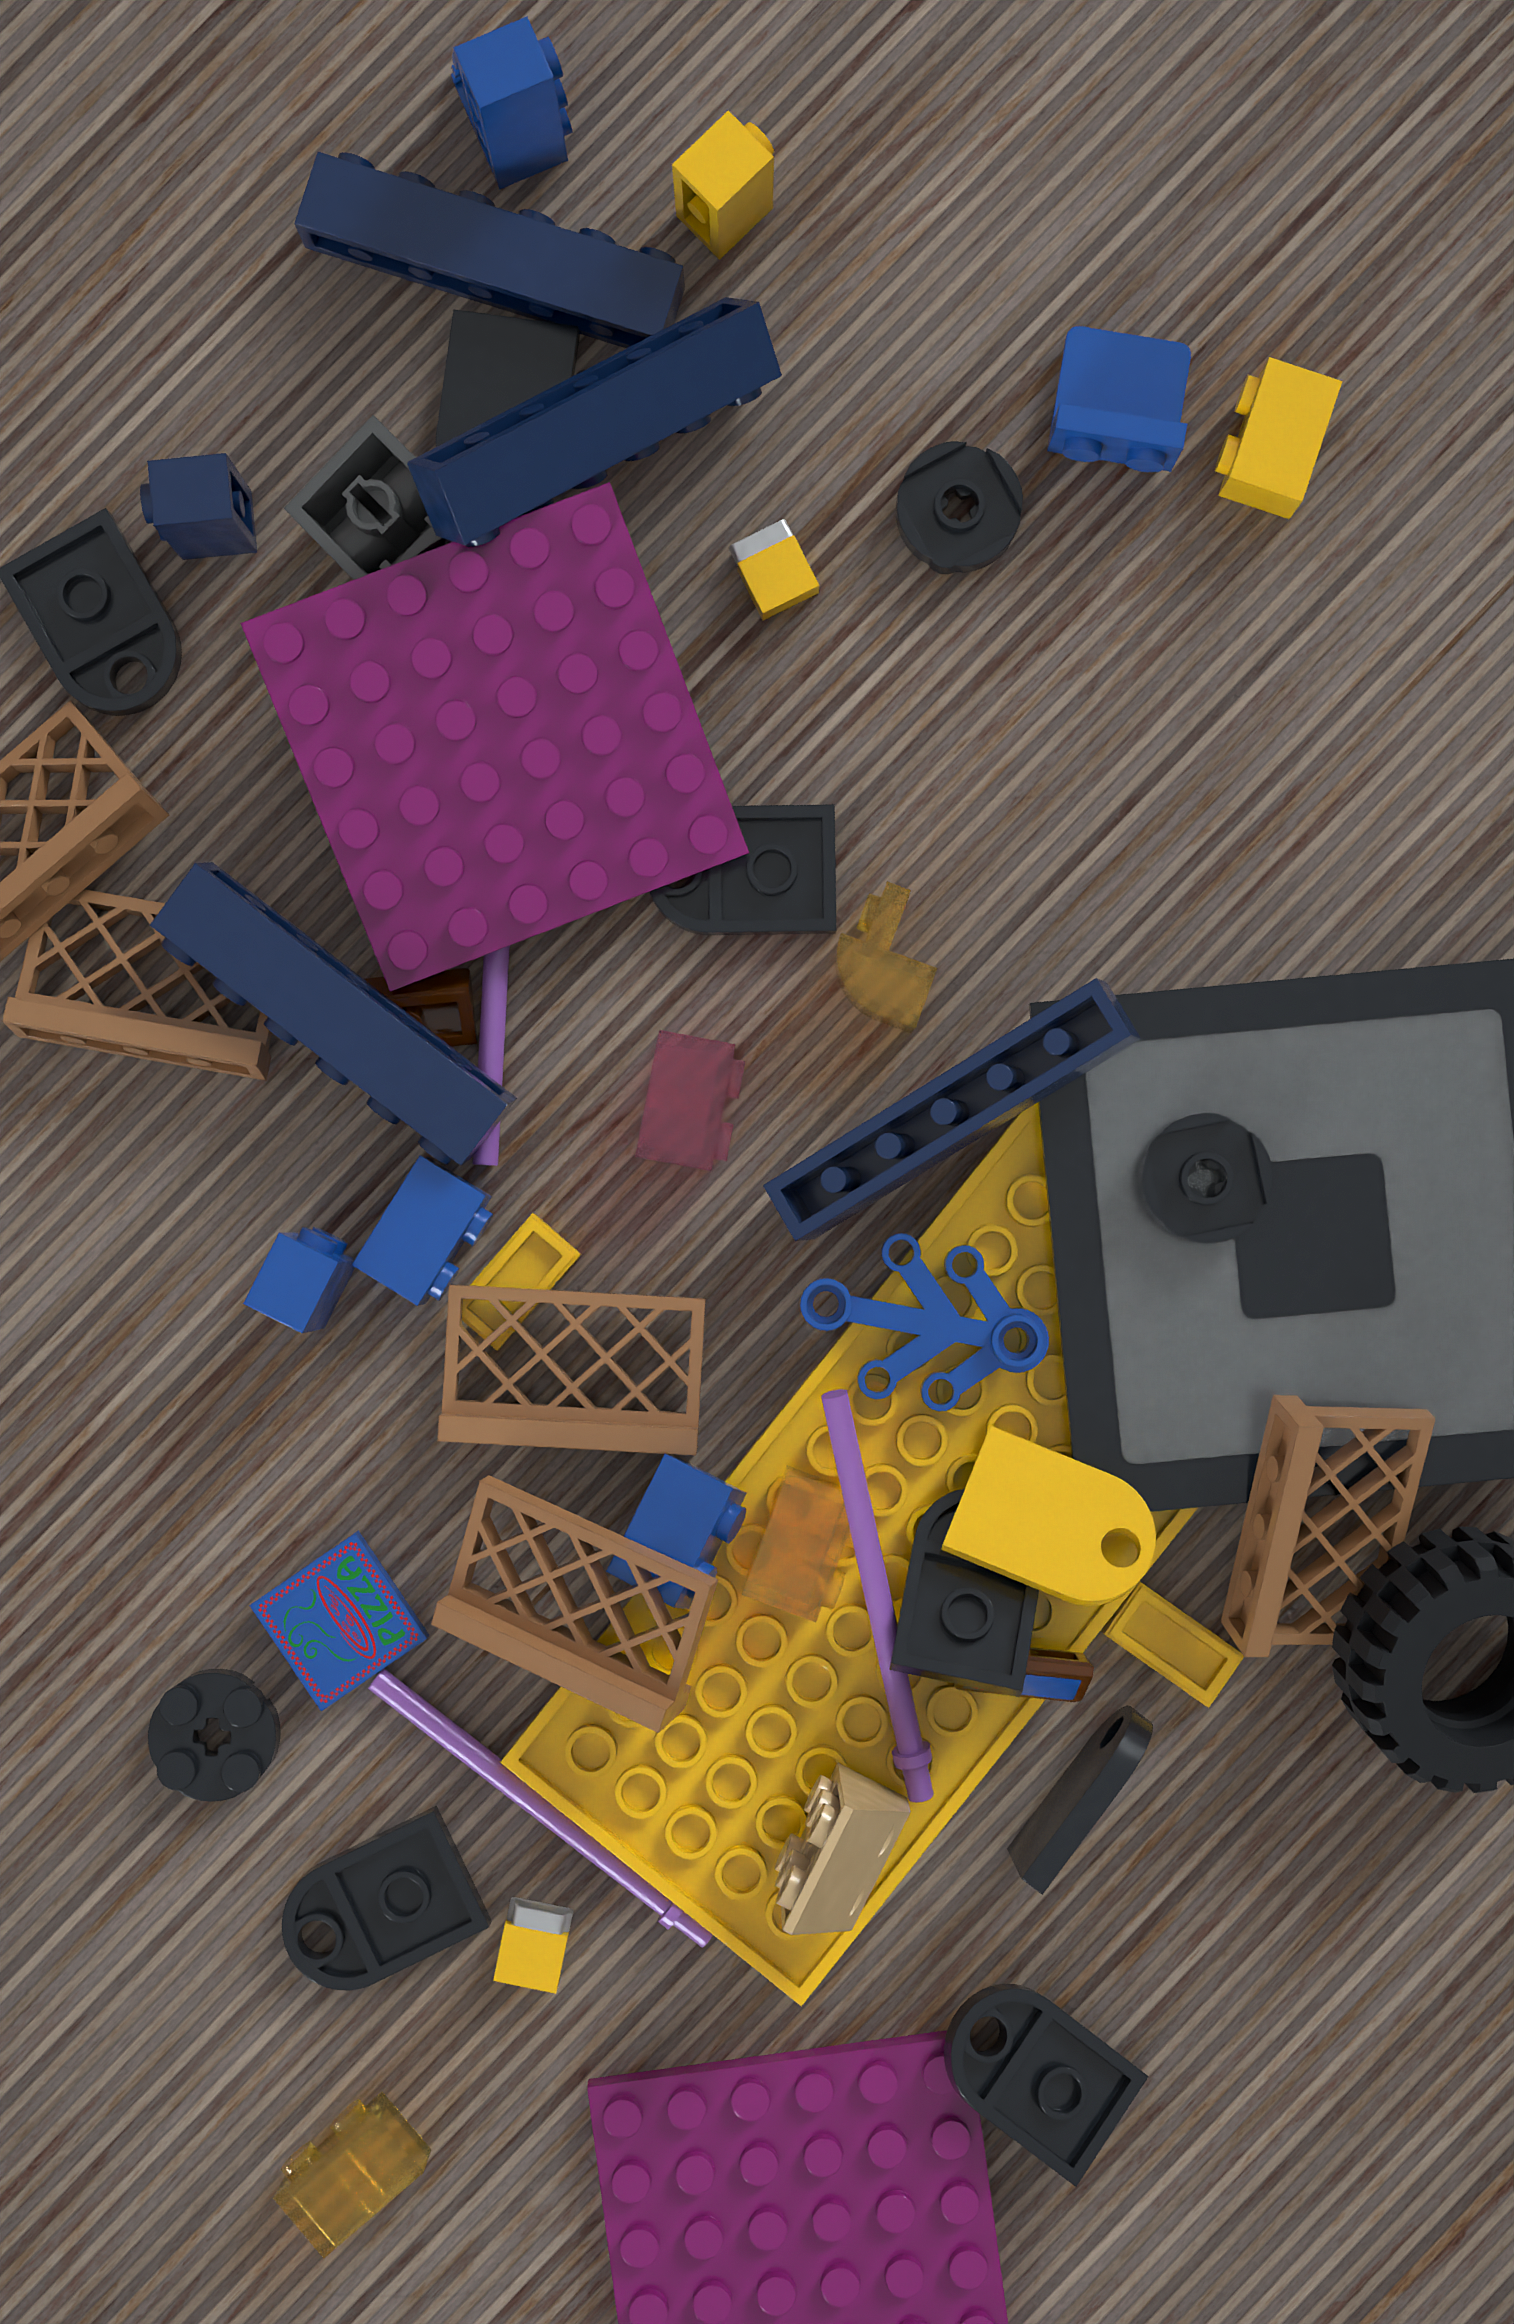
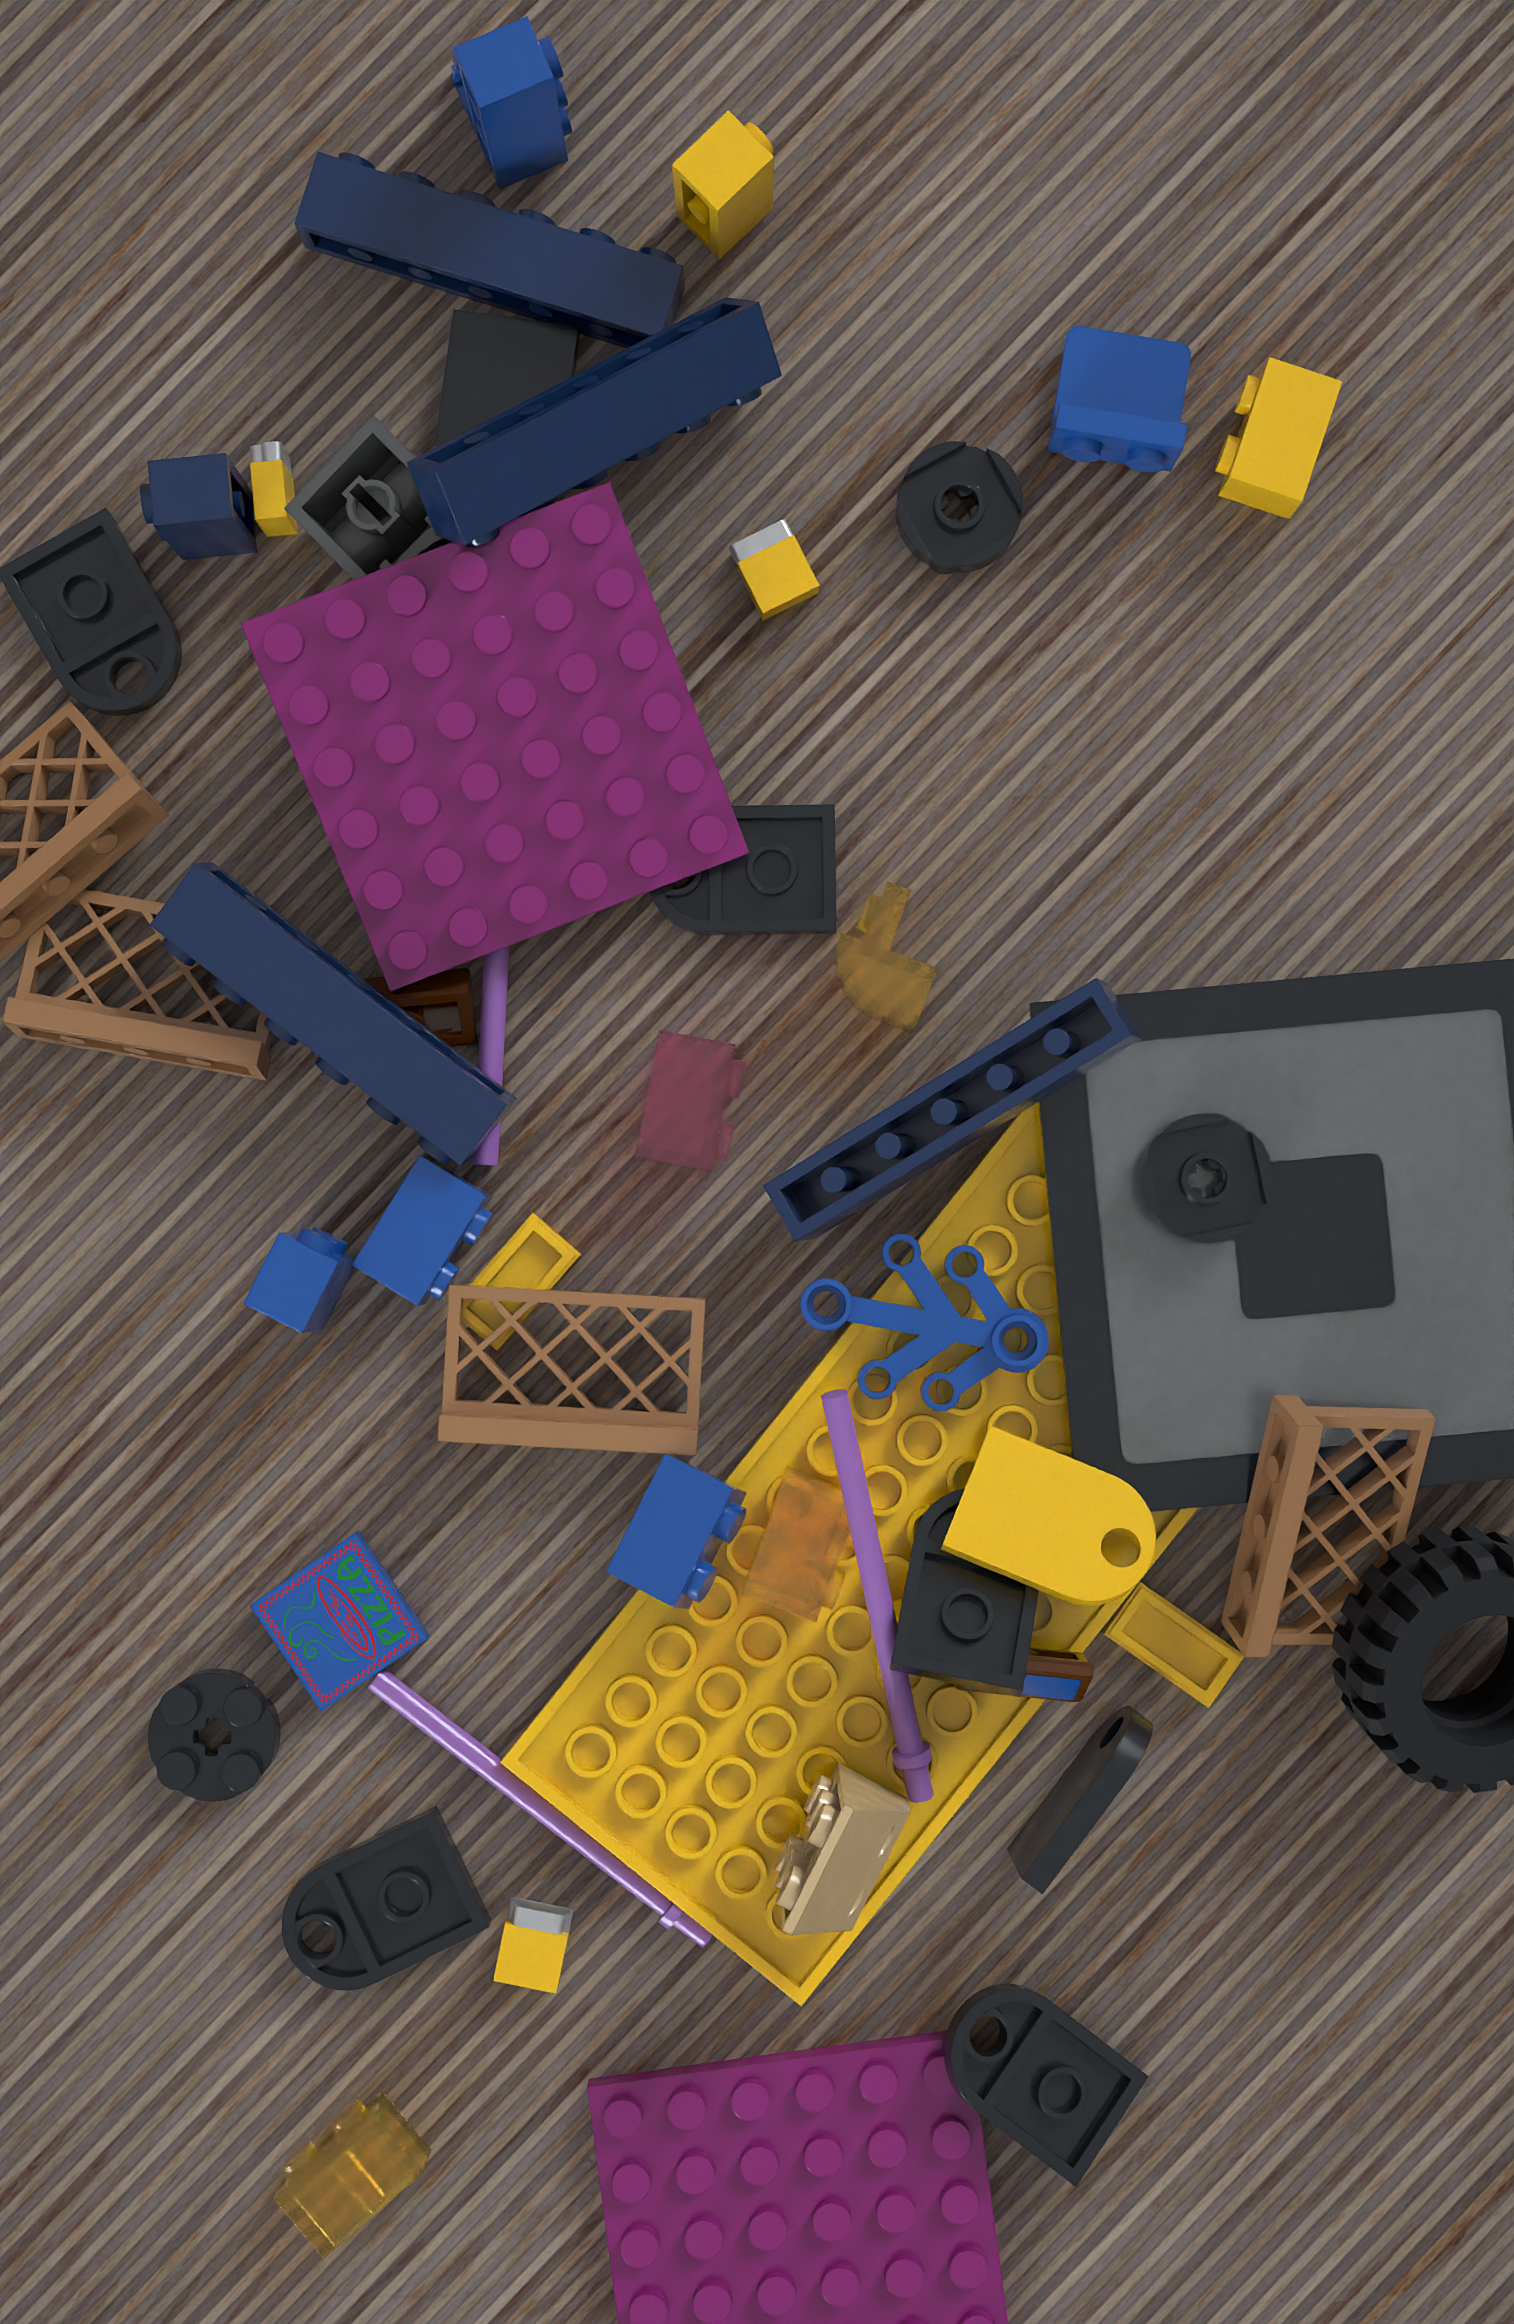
medium nougat fence [431,1475,718,1733] -> none
none -> yellow piece [250,441,298,537]

